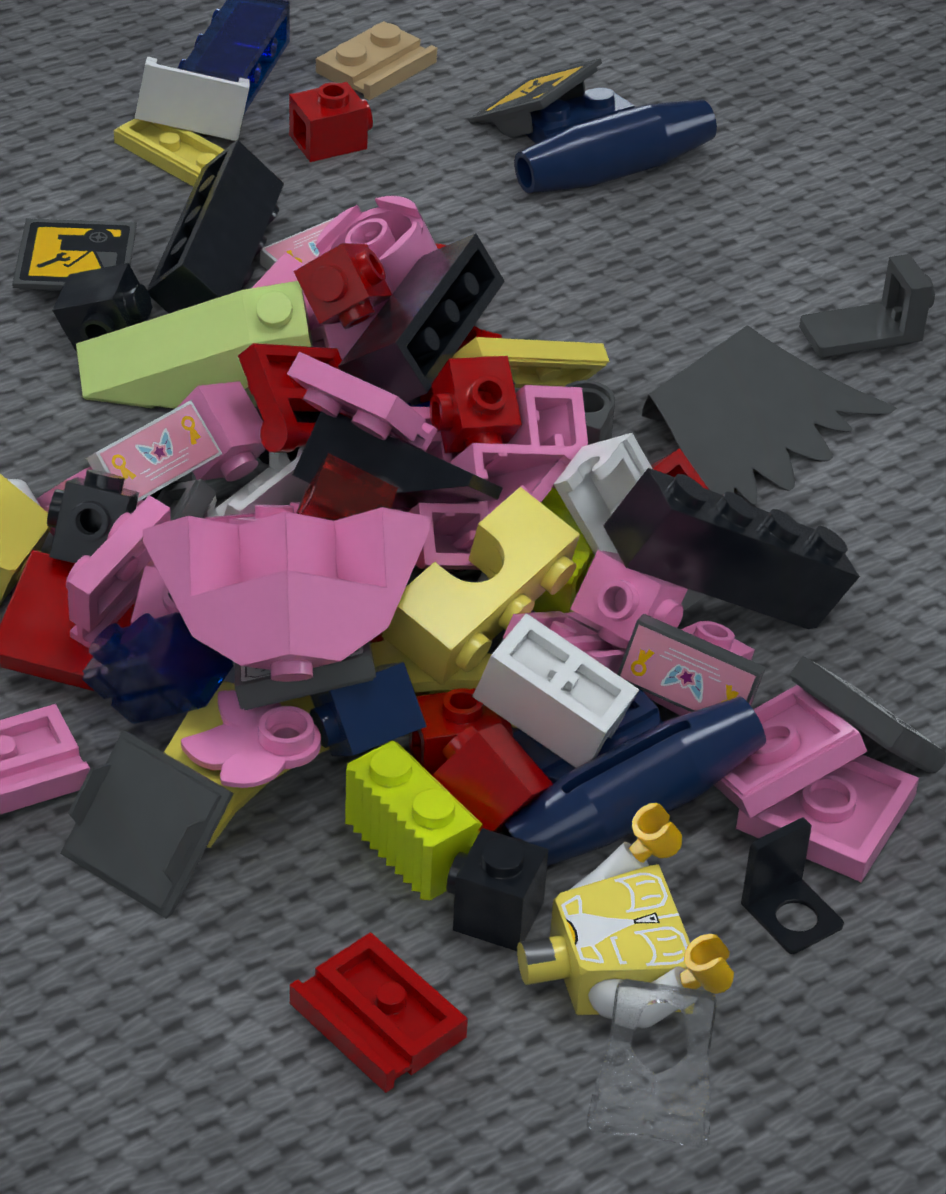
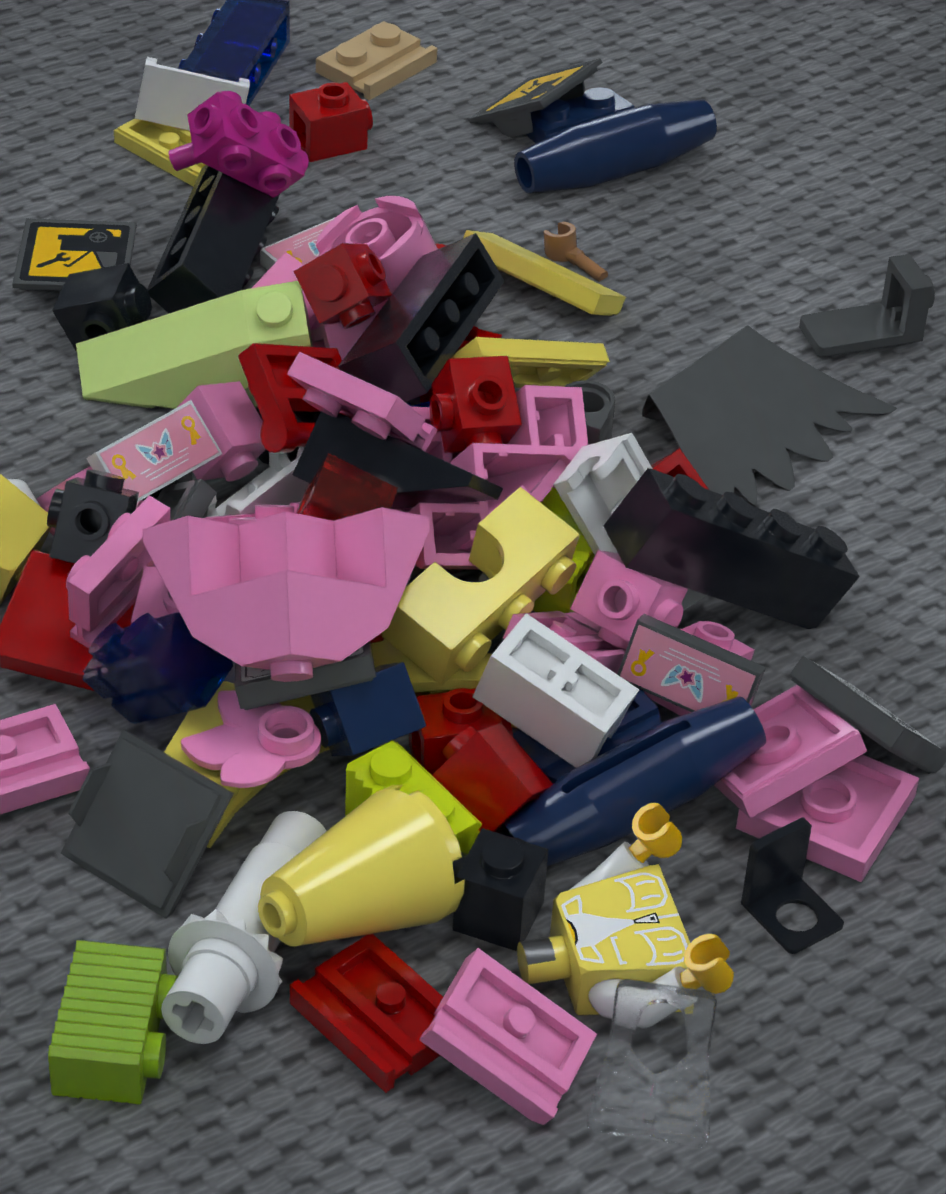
none -> lime brick [48,940,178,1104]
none -> white gear [161,811,326,1044]
none -> dark pink brick [168,91,309,198]
none -> light yellow cone [258,785,465,947]
none -> bright pink plate [419,948,597,1125]
none -> light yellow tile [463,230,626,316]
none -> medium nougat hand [543,222,608,282]

